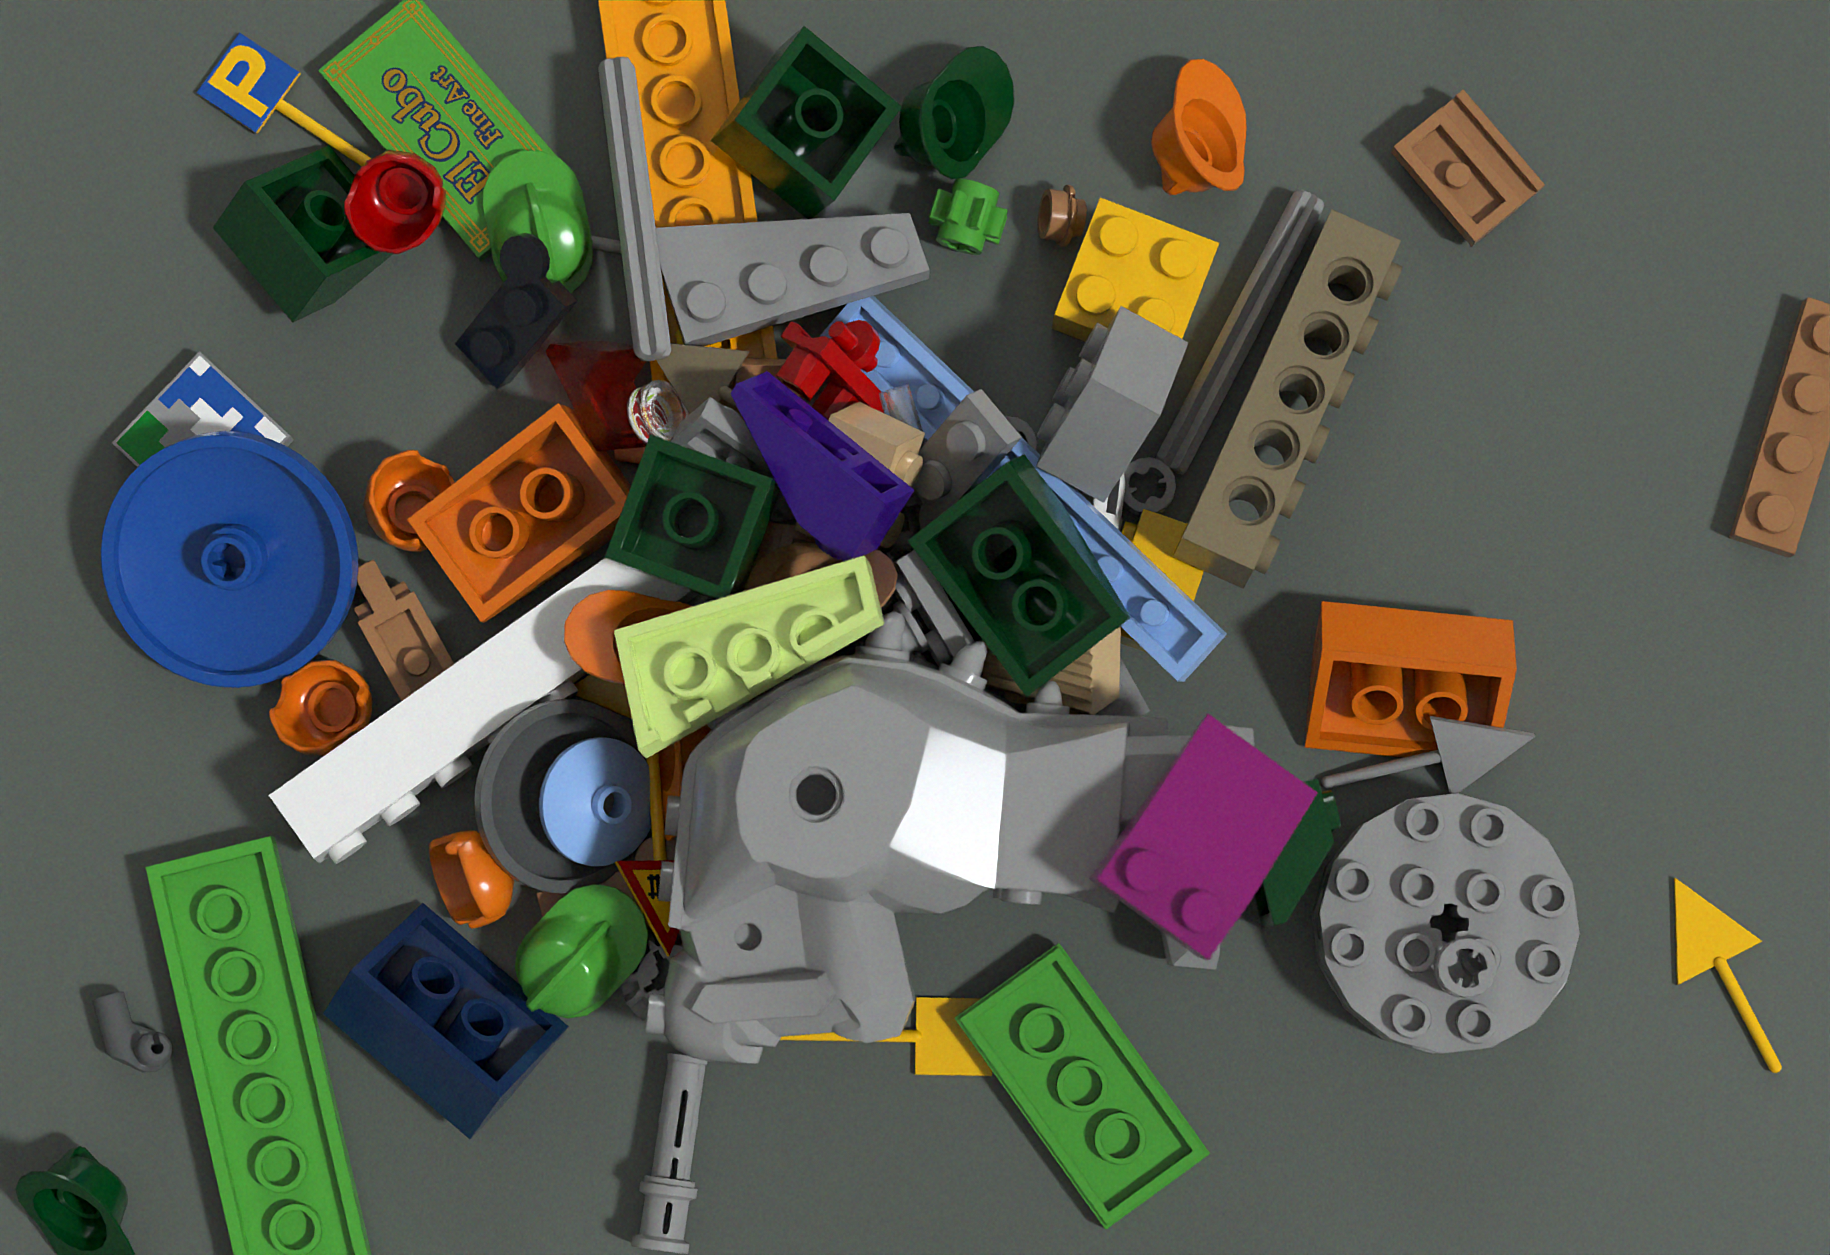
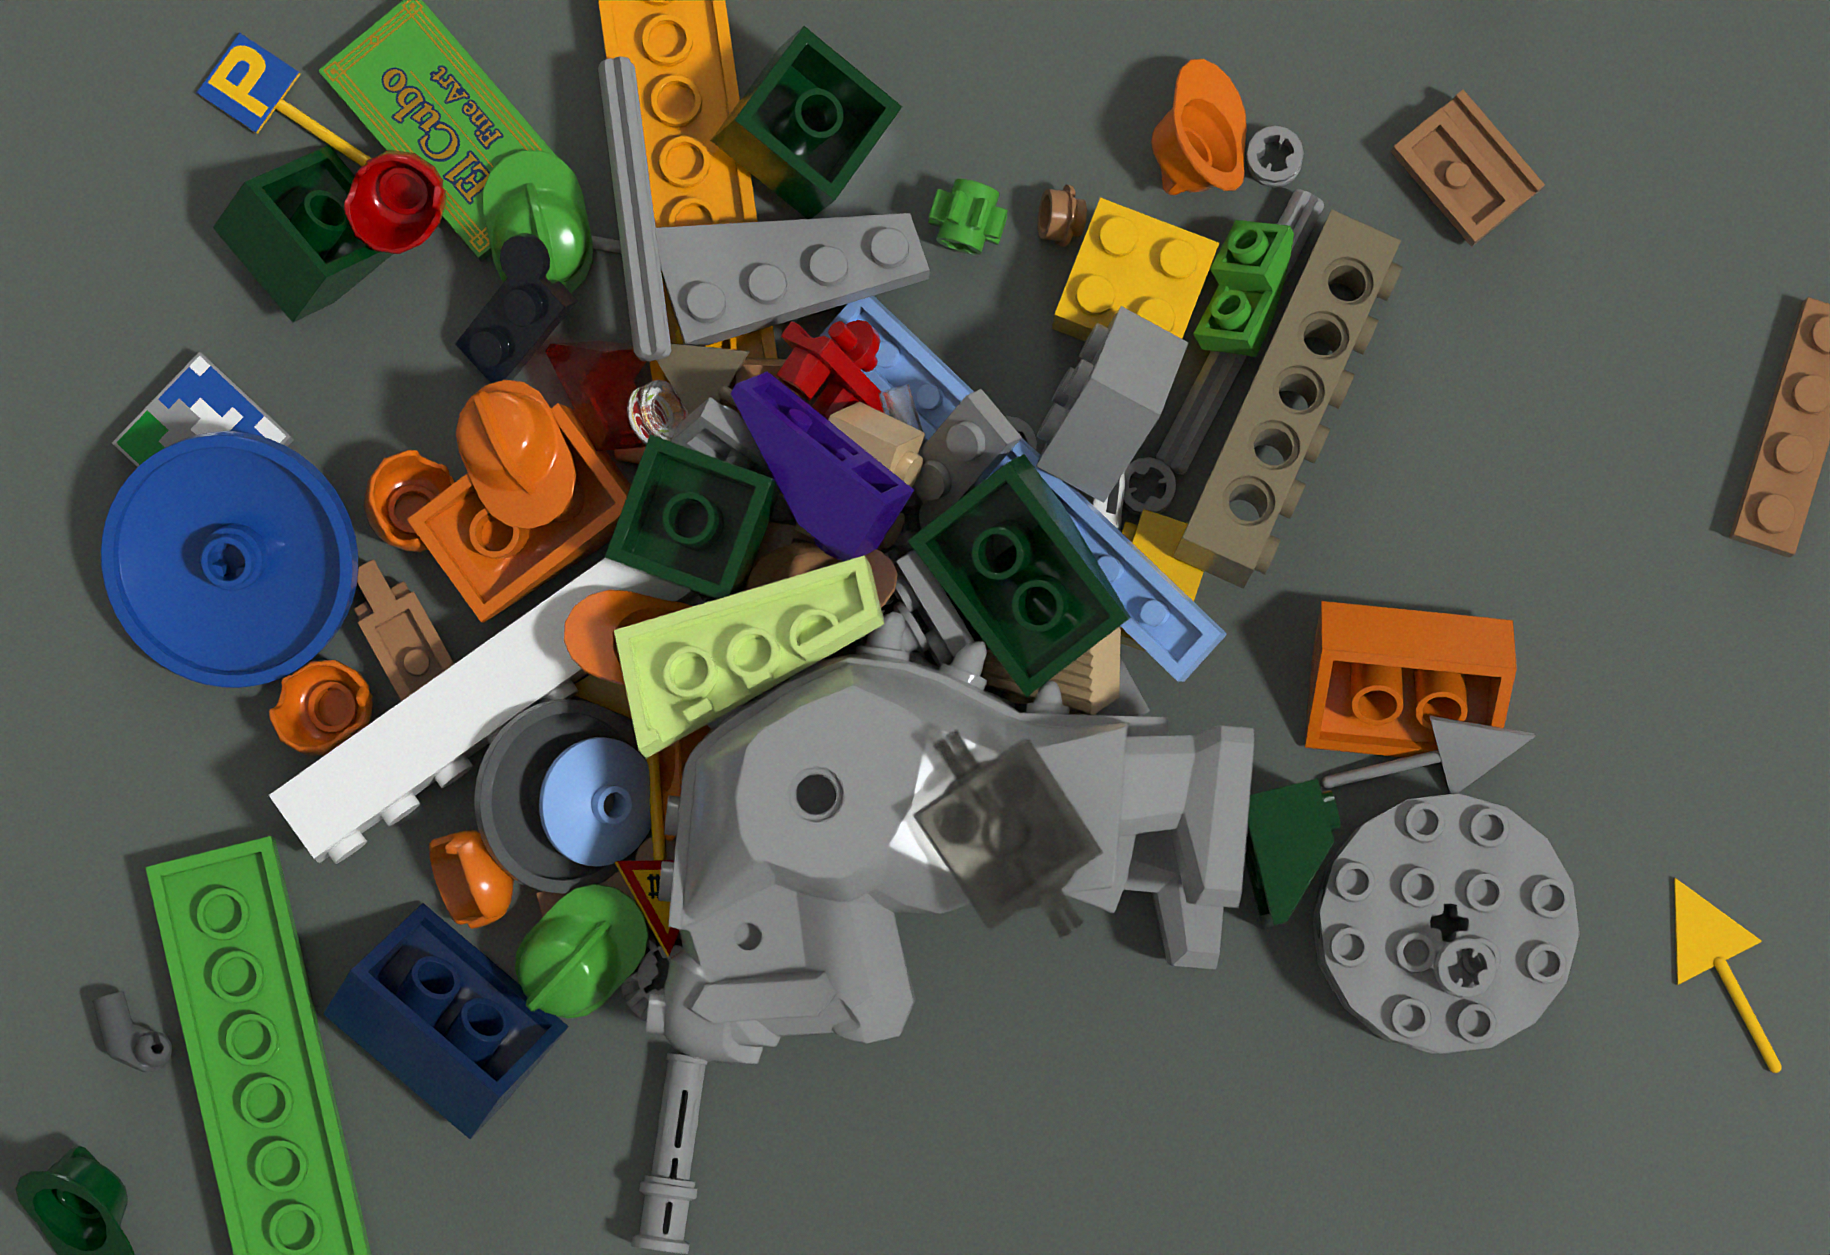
yellow piece [780,997,992,1076] -> none
dark green piece [894,46,1014,180] -> none
bright green tile [954,943,1210,1230] -> none
magenta slope [1089,714,1318,960] -> none
none -> orange piece [456,380,576,529]
none -> clear smoke plate [913,729,1103,938]
none -> bright green slope [1193,220,1294,357]
none -> light grey bush [1246,126,1304,188]

